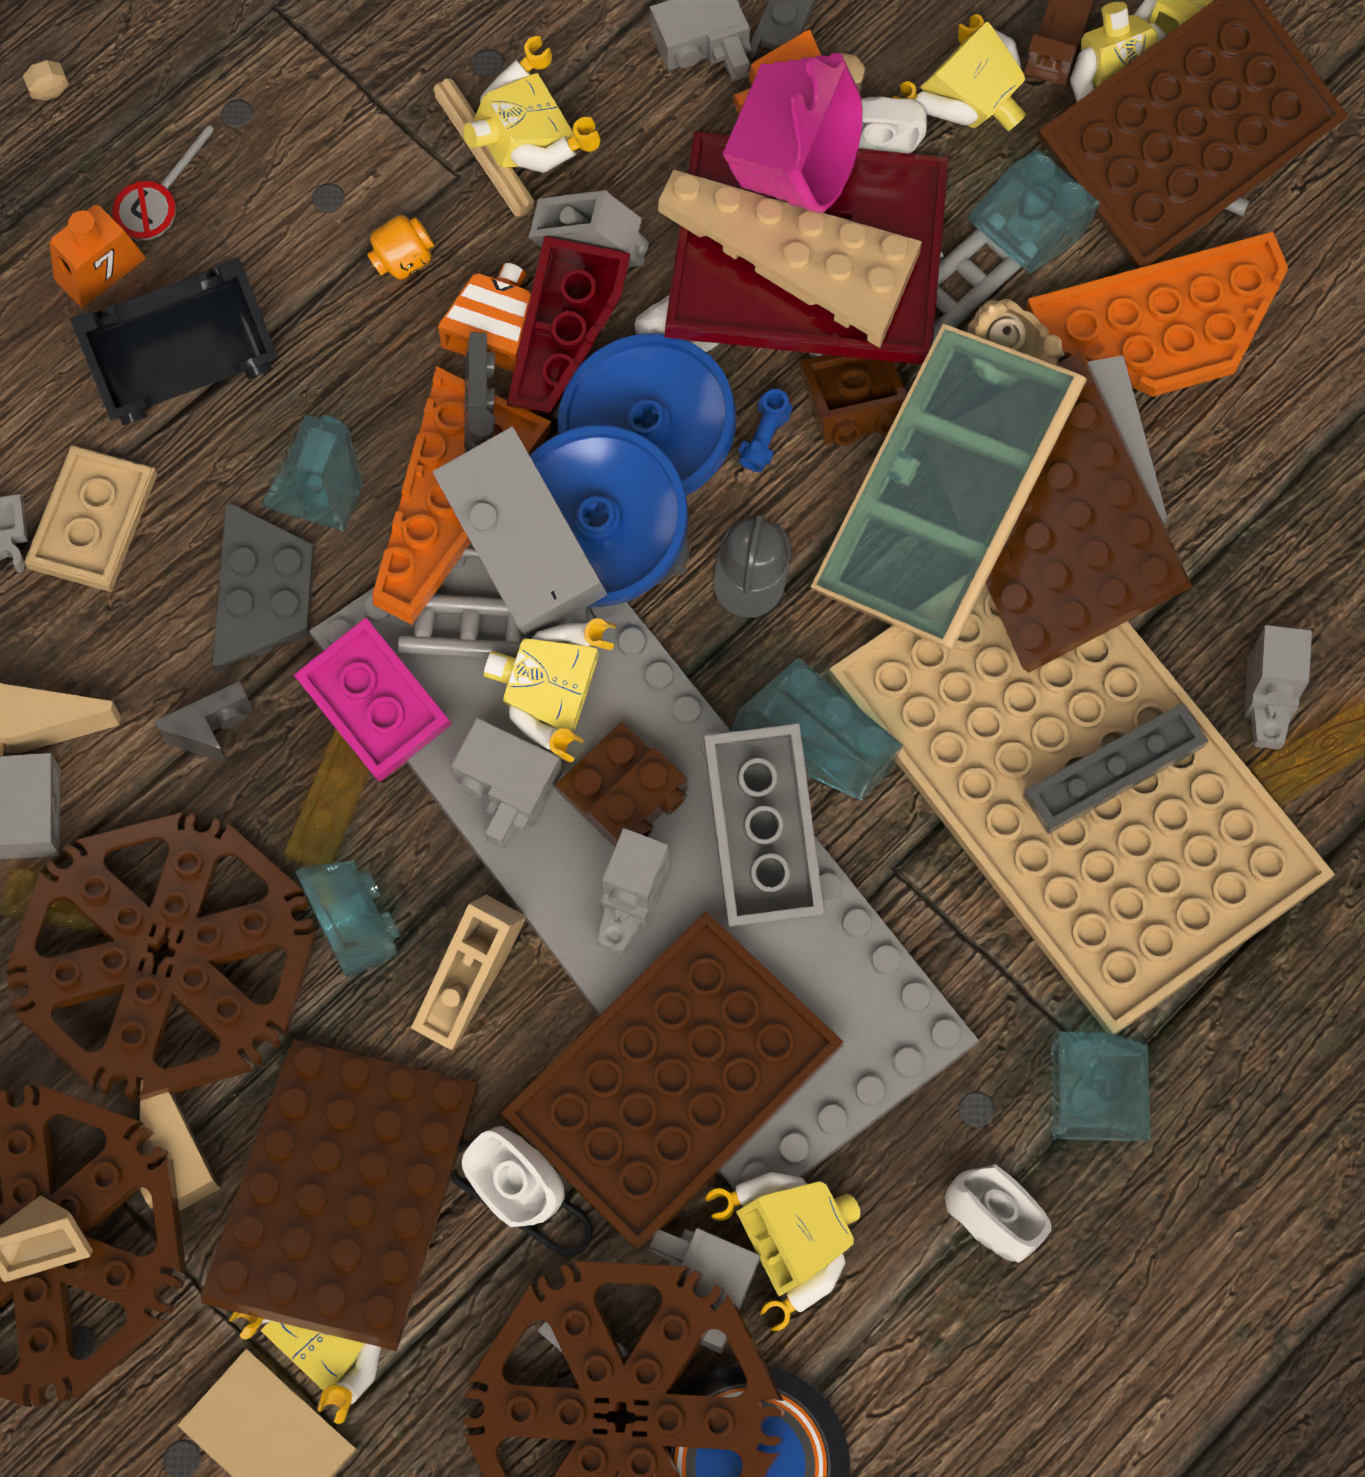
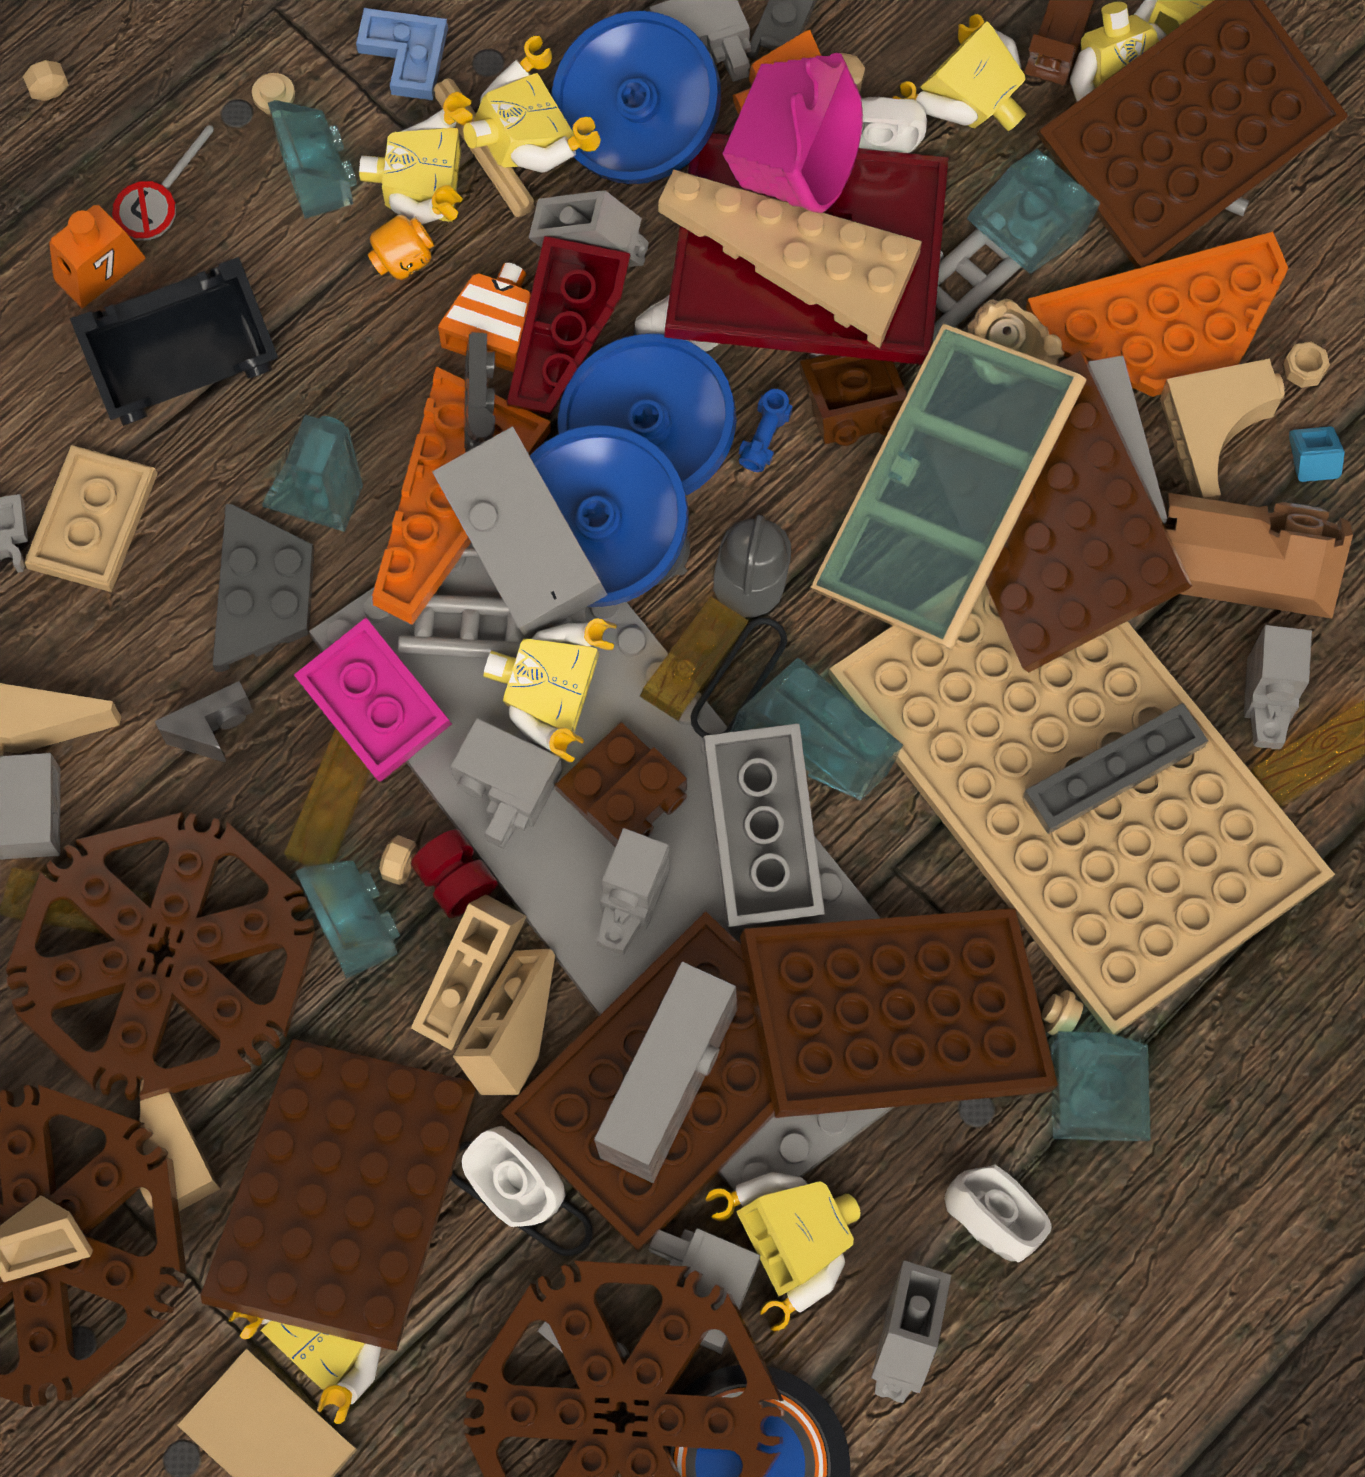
none -> tan plate [252,73,295,115]
none -> clear light blue slope [268,100,357,219]
none -> medium blue plate [356,8,448,100]
none -> torso [359,92,473,225]
none -> tan tile [379,835,418,885]
none -> dark red wheel [410,829,498,918]
none -> tan slope [453,949,555,1095]
none -> blue dish [551,11,721,184]
none -> light grey brick [594,962,738,1183]
none -> clear yellow tile [640,597,749,721]
none -> black piece [690,618,787,738]
none -> reddish brown plate [740,908,1058,1118]
none -> light grey hinge [871,1261,951,1403]
none -> tan plate [1041,990,1083,1037]
none -> tan arch [1160,358,1285,501]
none -> medium nougat brick [1164,493,1353,619]
none -> tan tile [1283,341,1330,388]
none -> dark azure slope [1289,426,1345,482]

